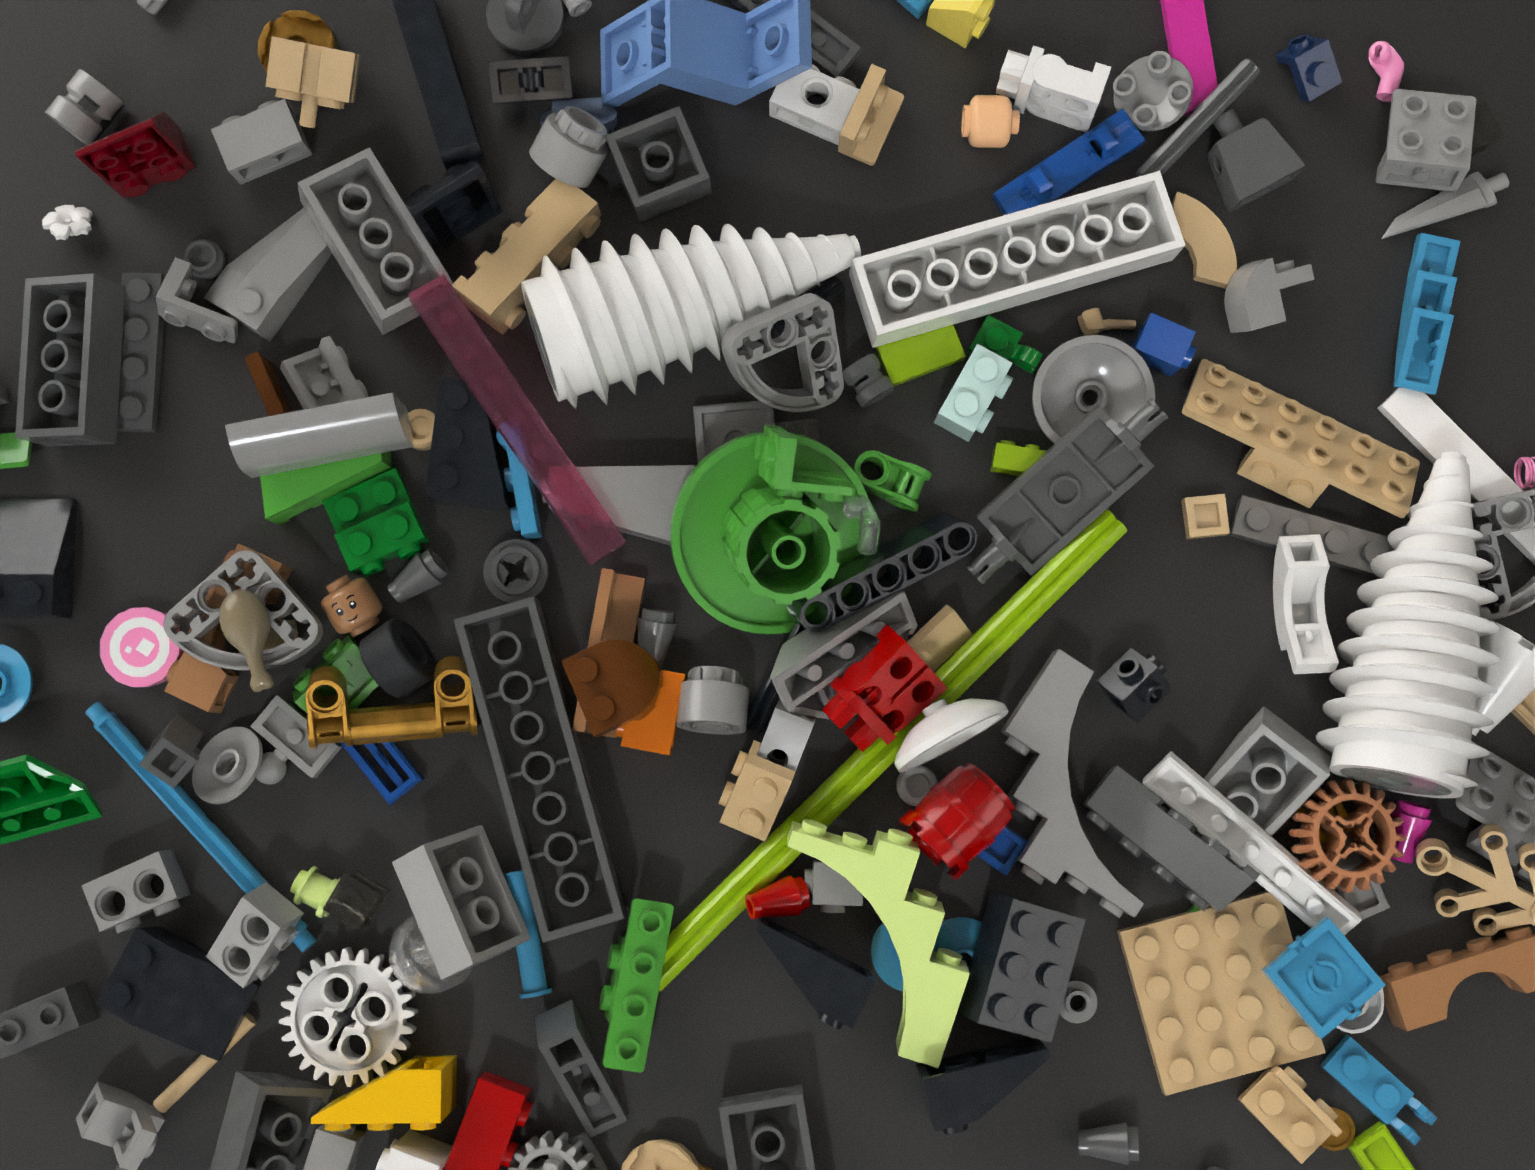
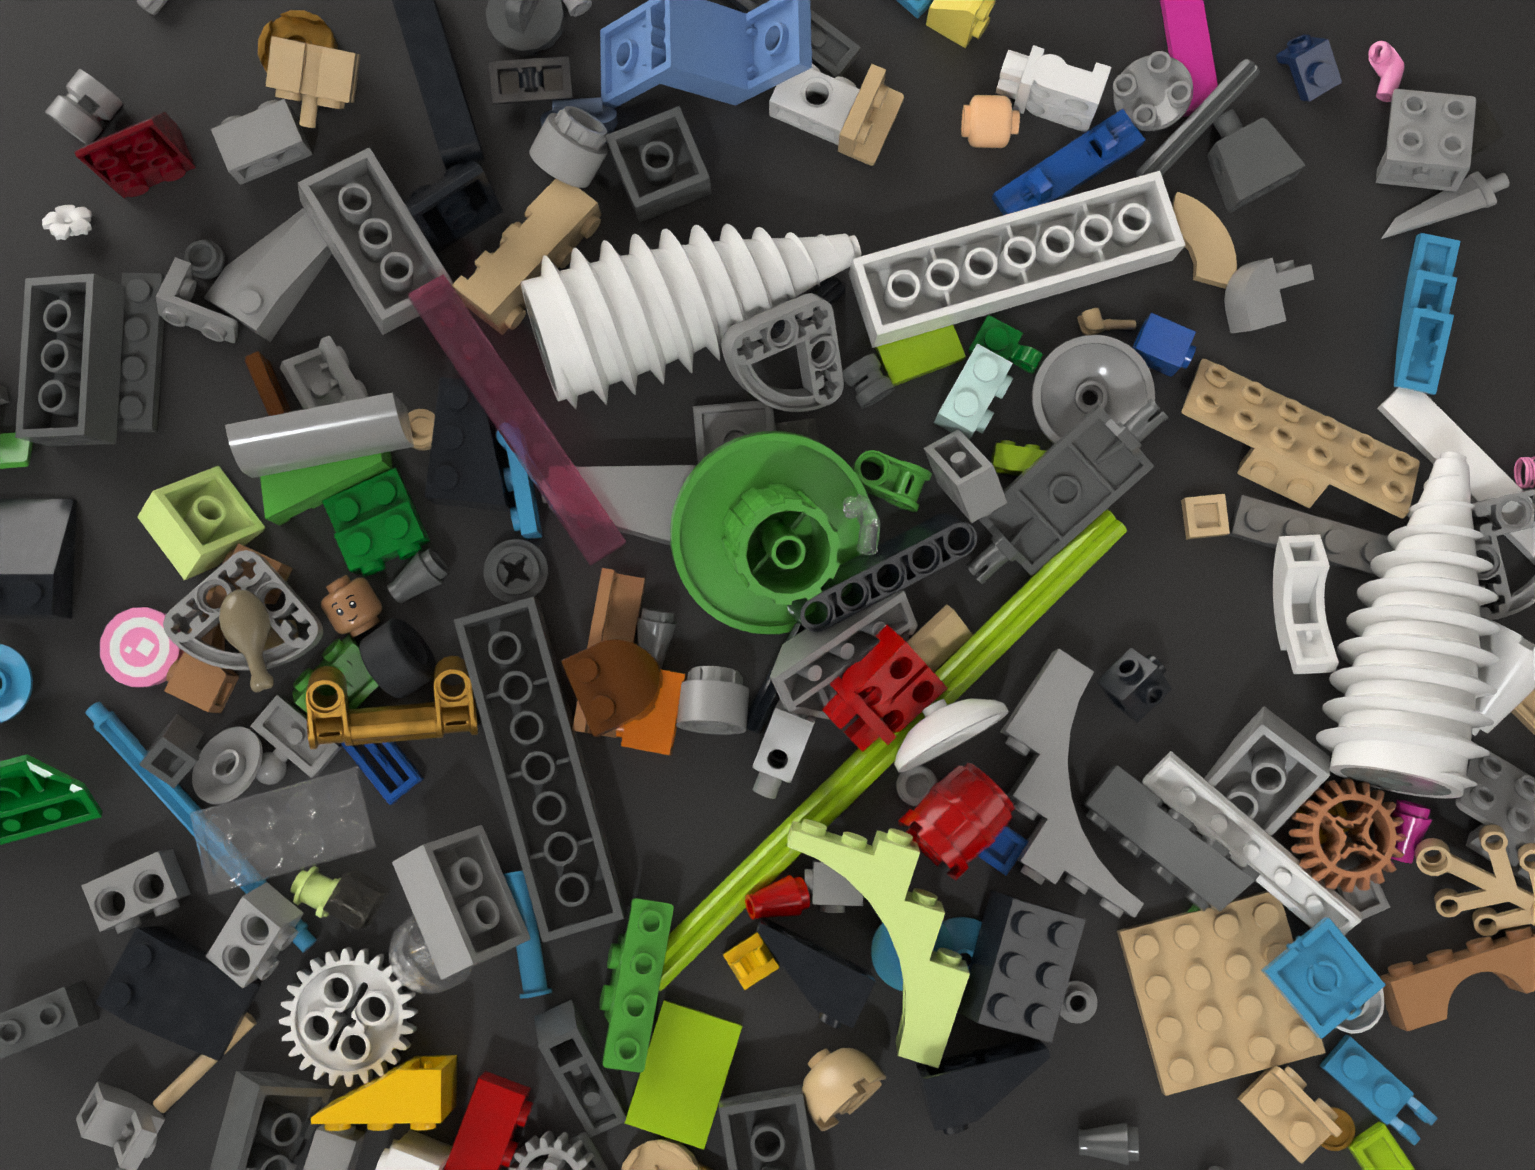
tan bracket [718,740,795,842] -> none
bright green bracket [755,425,857,502] -> none
none -> yellowish green slope [138,466,265,580]
none -> clear plate [190,768,377,895]
none -> lime tile [625,1000,743,1150]
none -> yellow tile [723,932,780,990]
none -> tan cylinder [802,1048,886,1131]
none -> light grey brick [924,429,1007,523]

